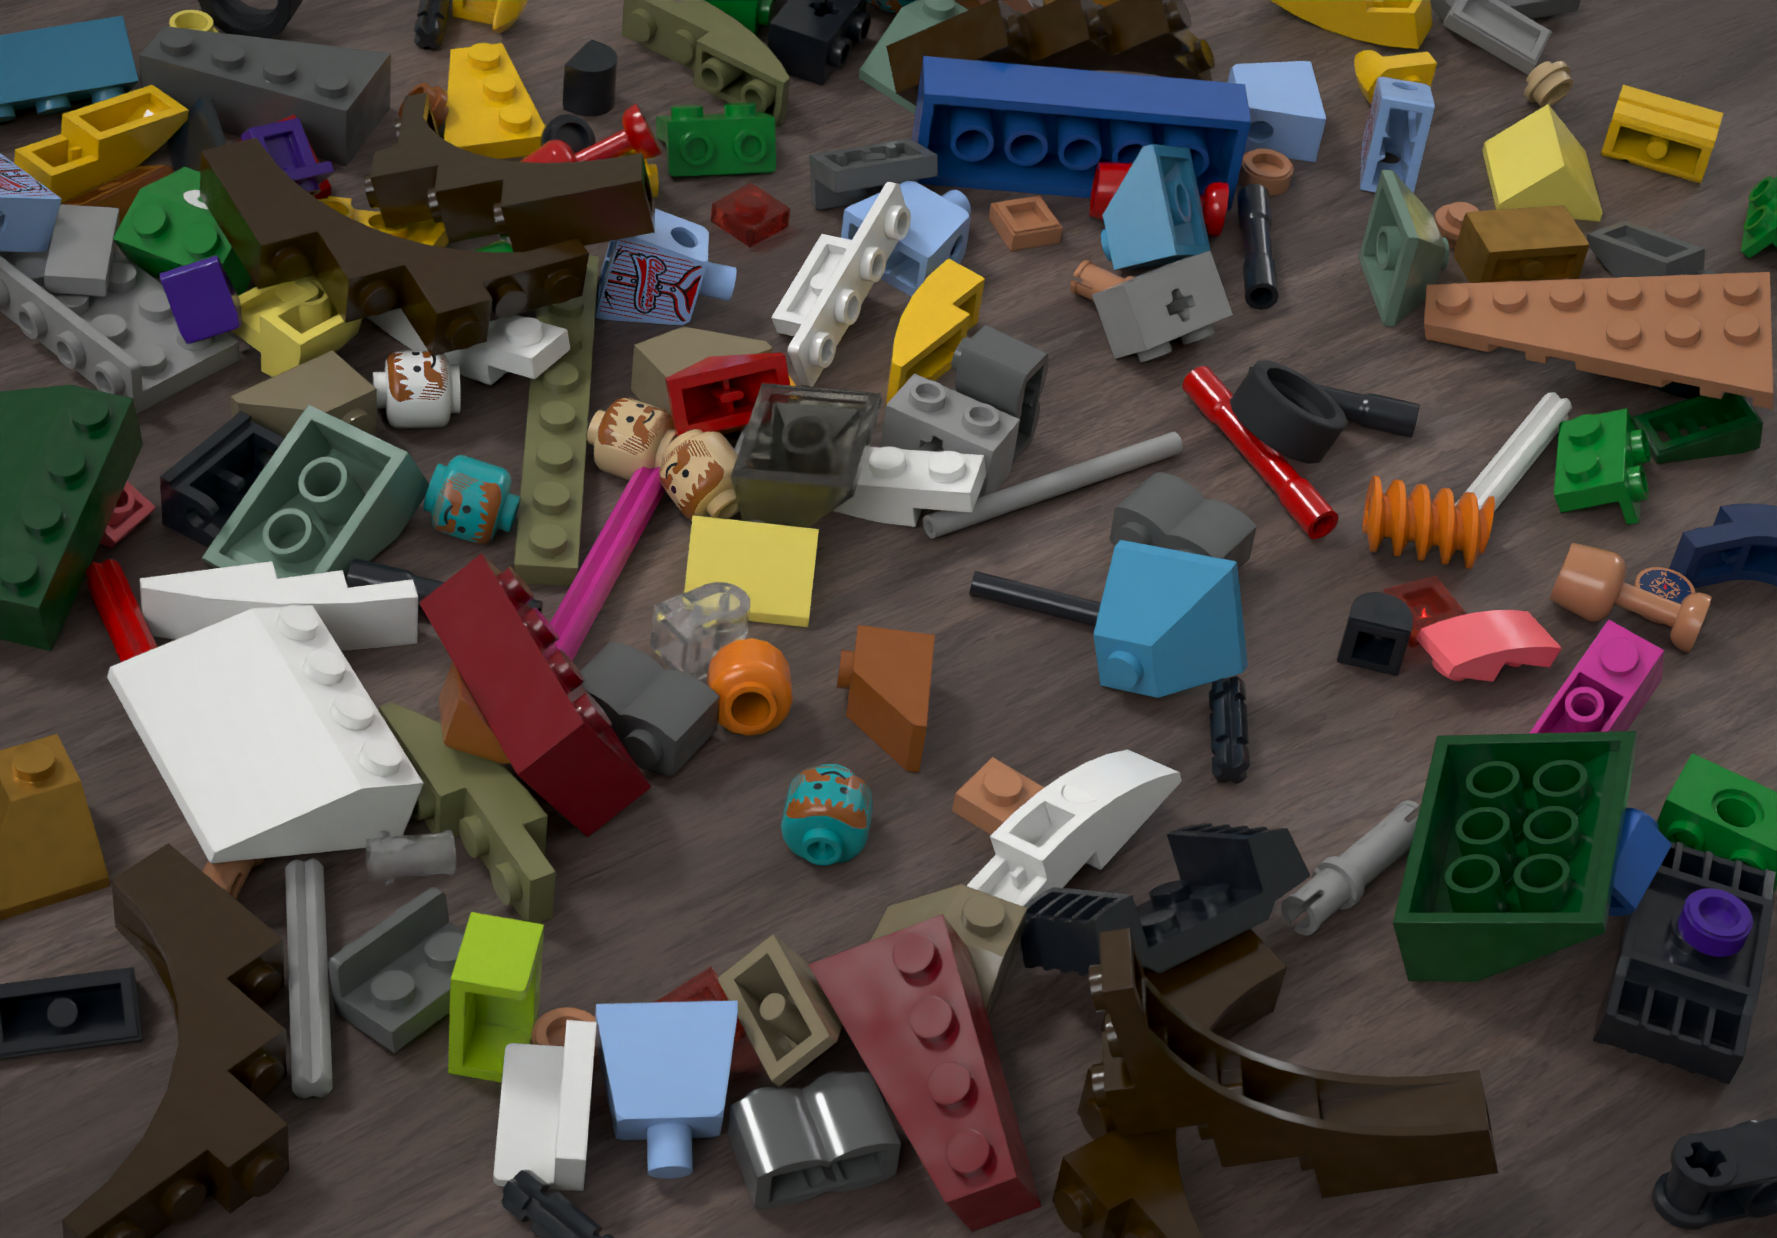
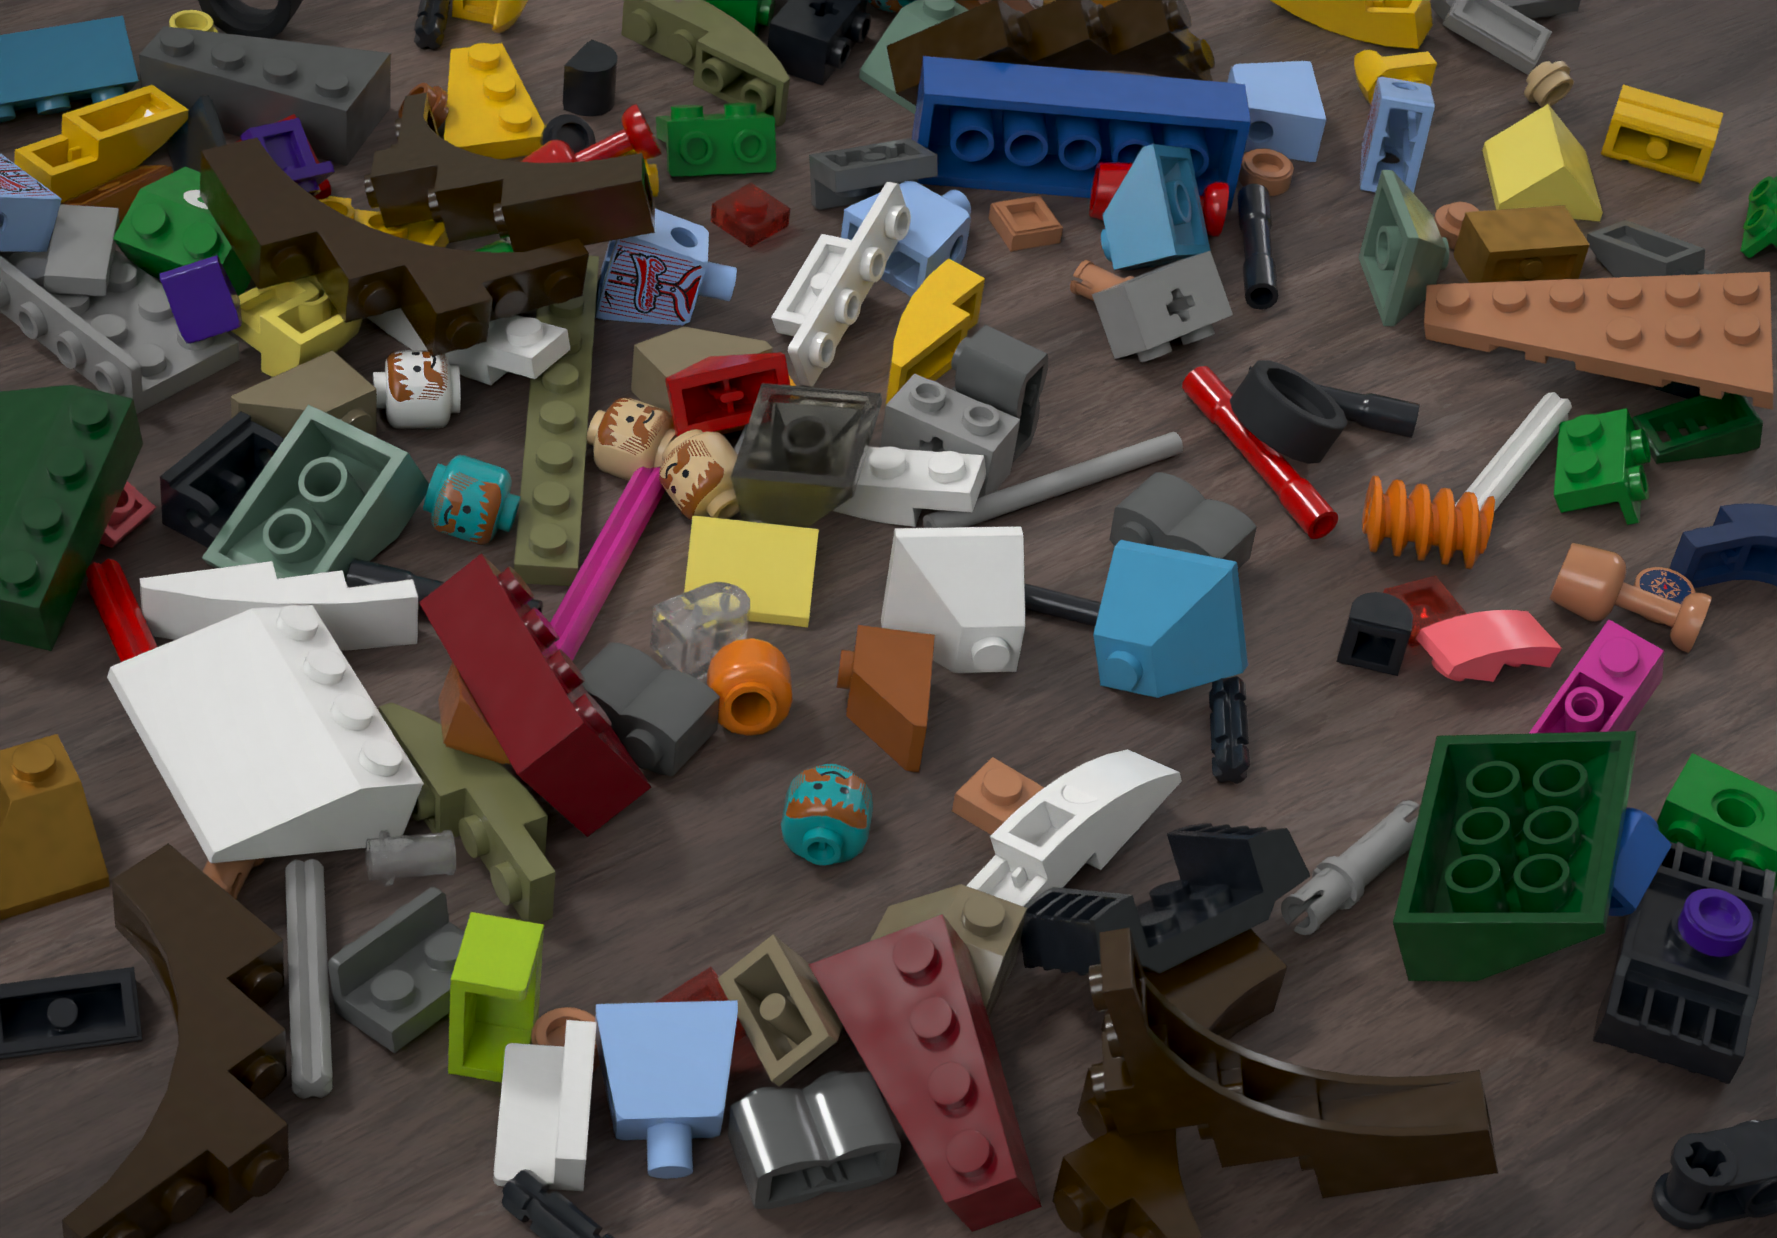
none -> white slope [881,527,1025,673]

